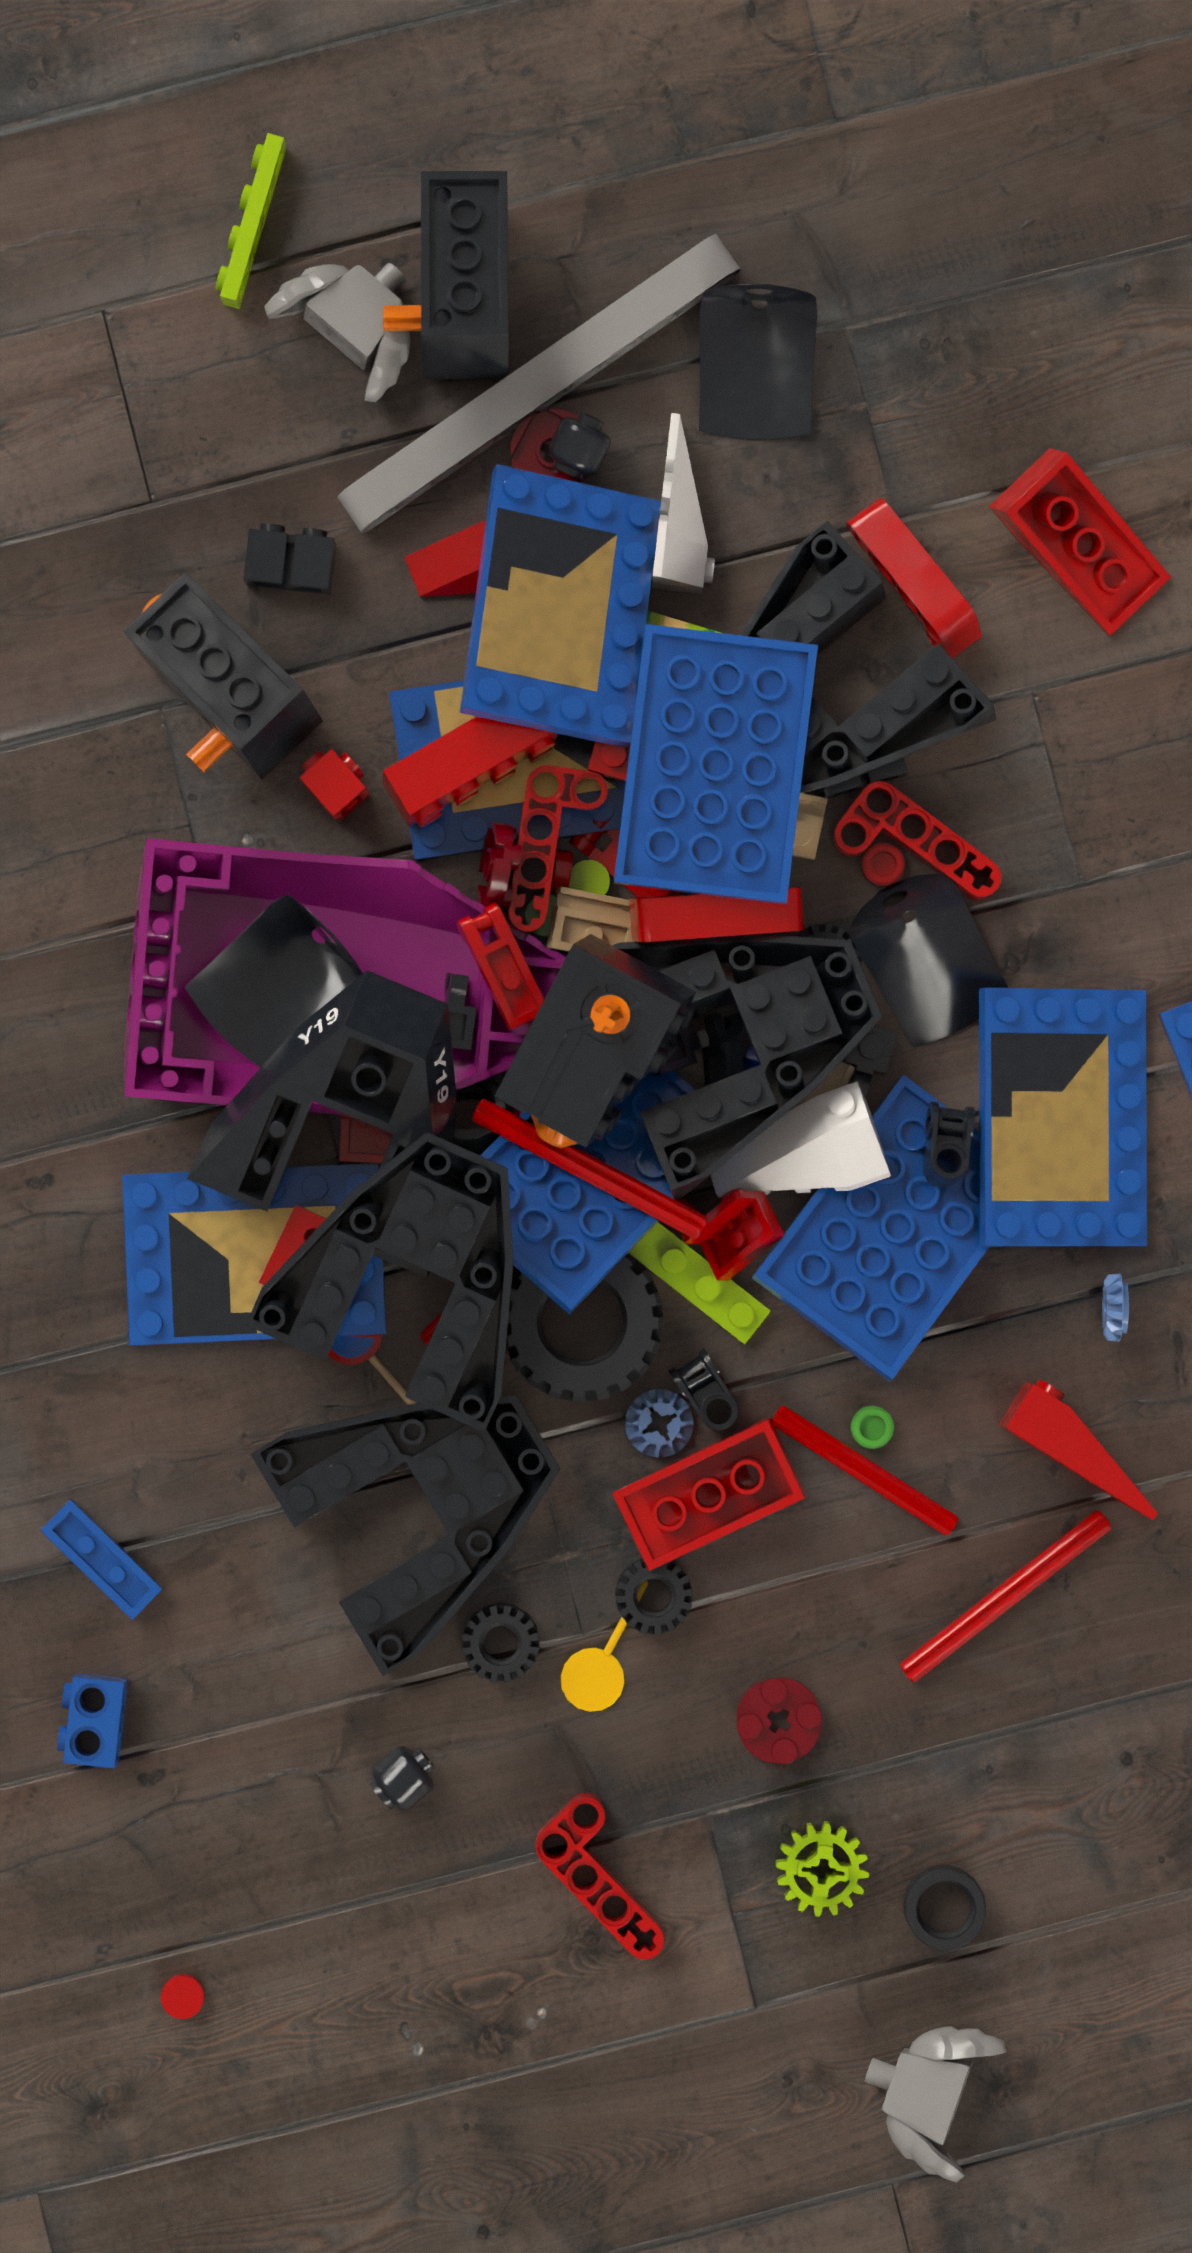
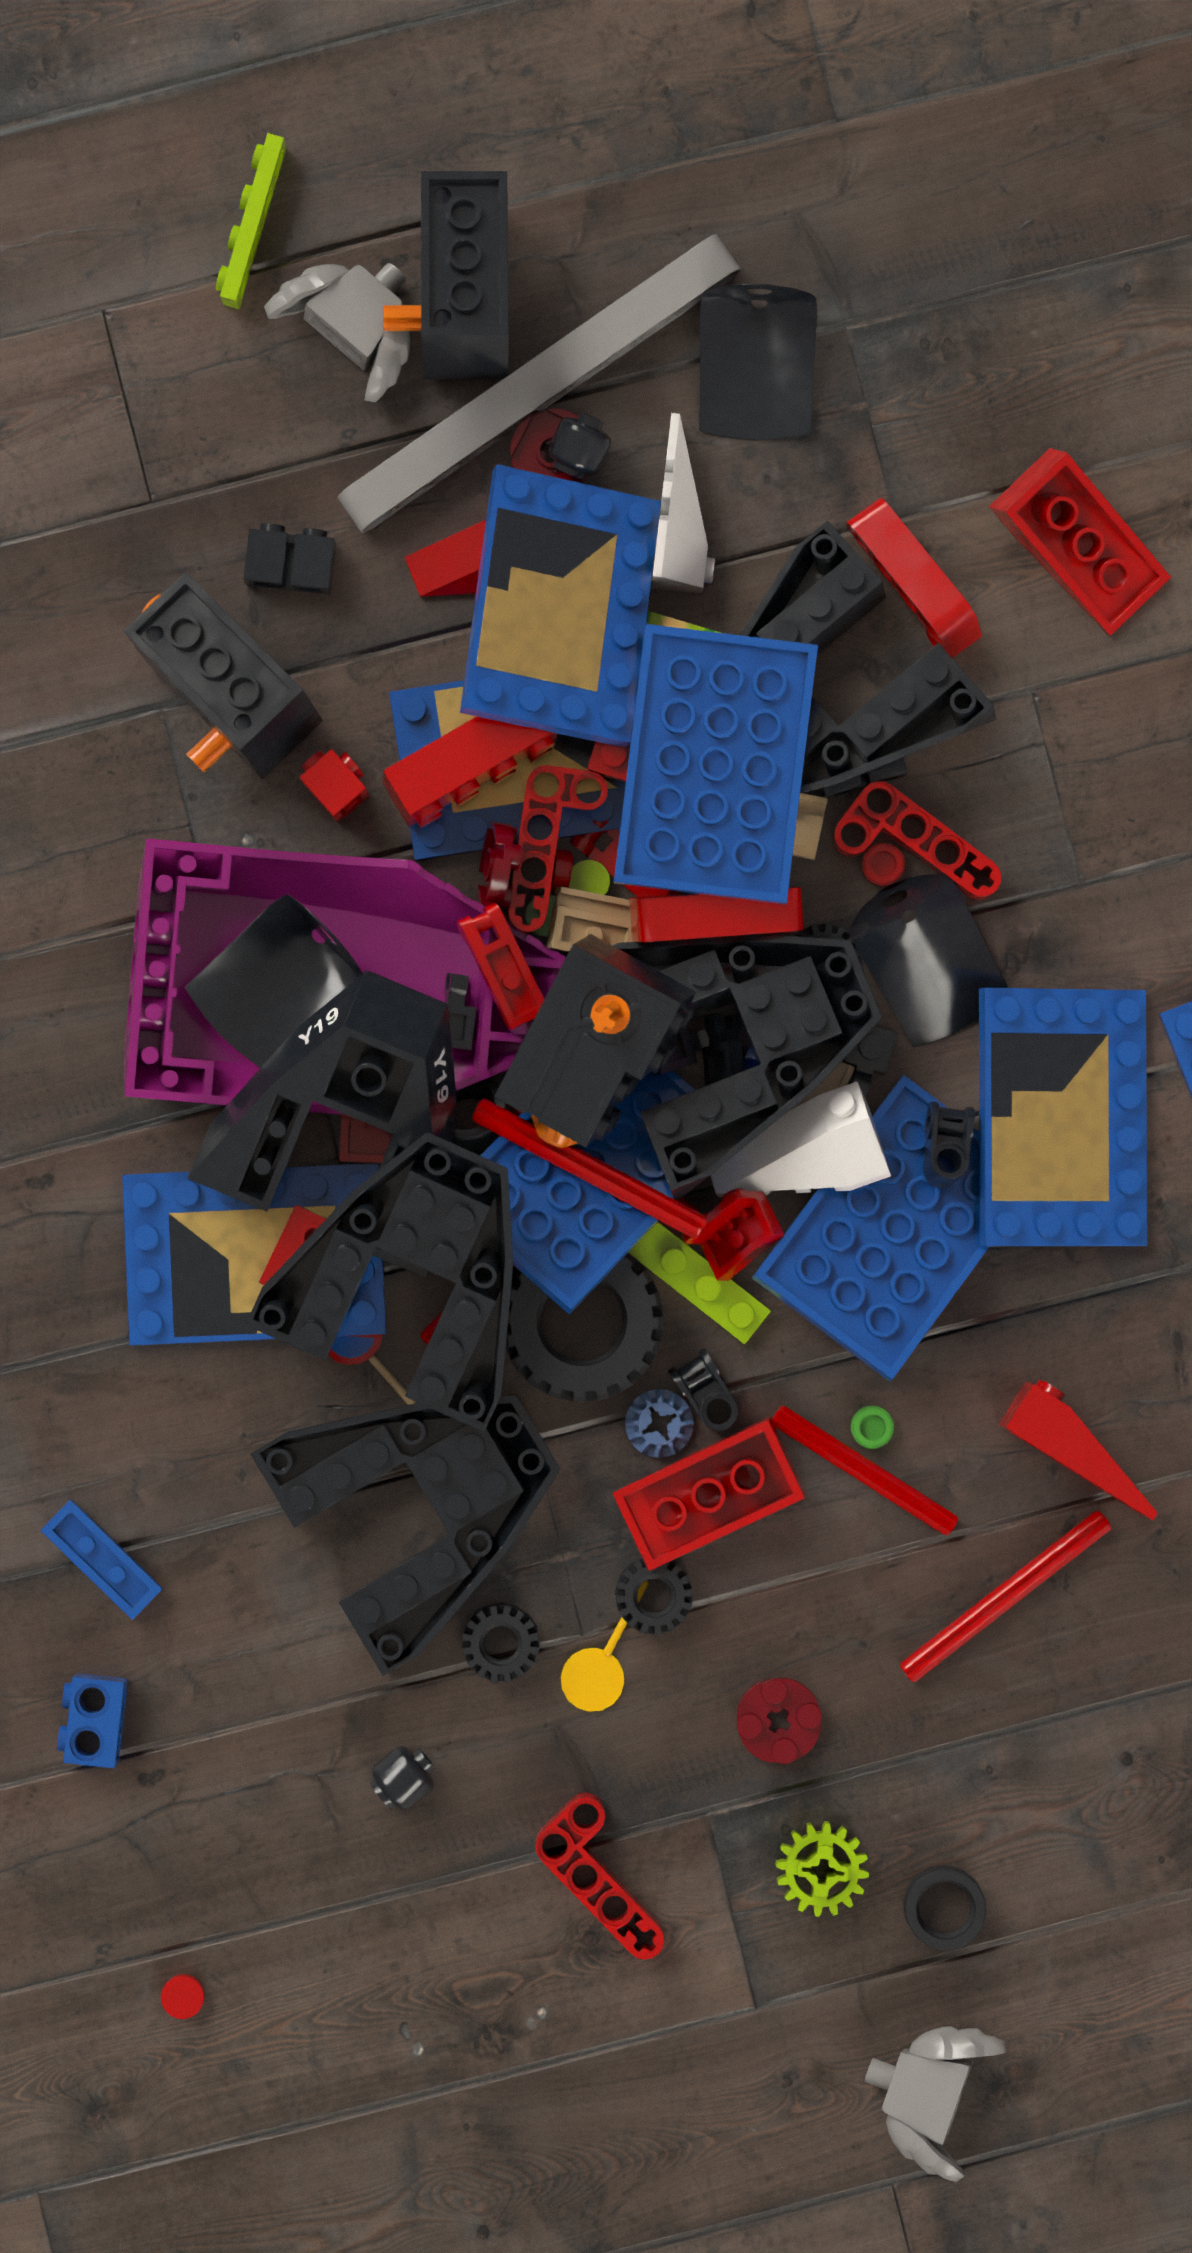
medium blue gear [1102,1273,1129,1342] -> none

